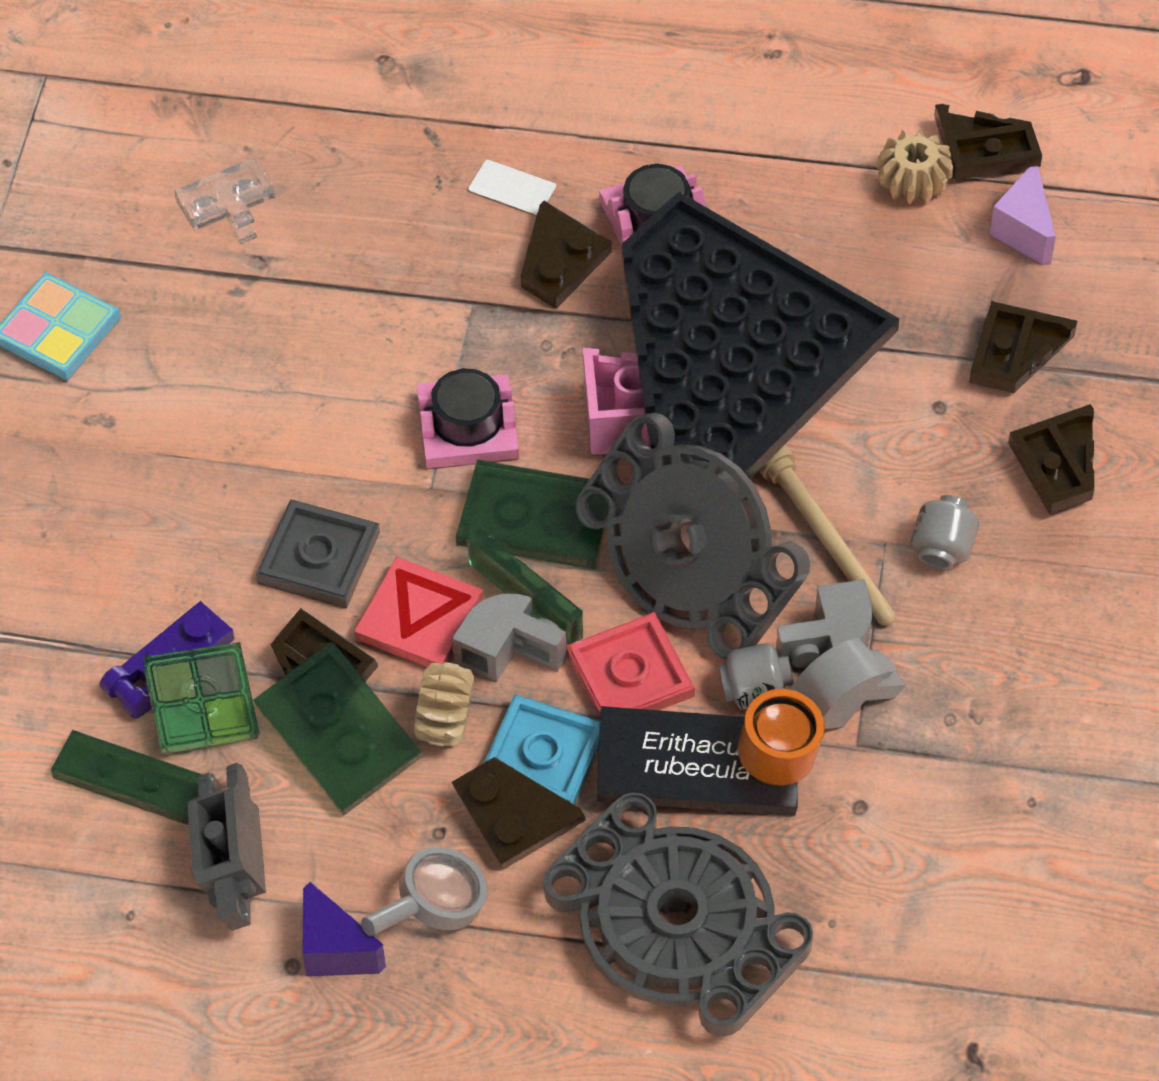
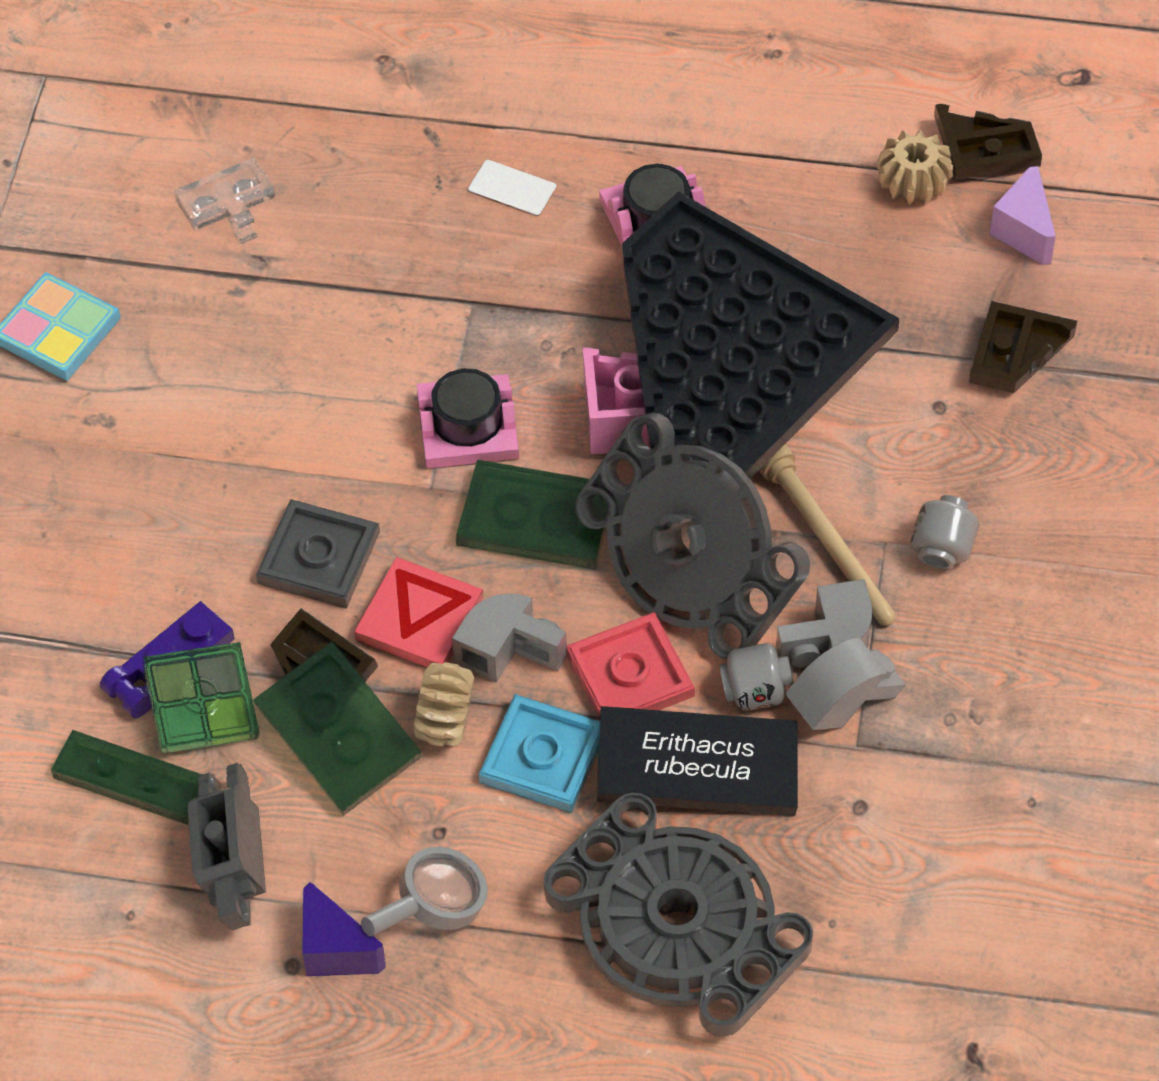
dark brown wing [452,757,586,870] -> none
clear green tile [467,529,583,645] -> none
dark brown wing [521,201,612,309] -> none
orange piece [737,689,825,786] -> none
dark brown wing [1008,404,1094,515] -> none

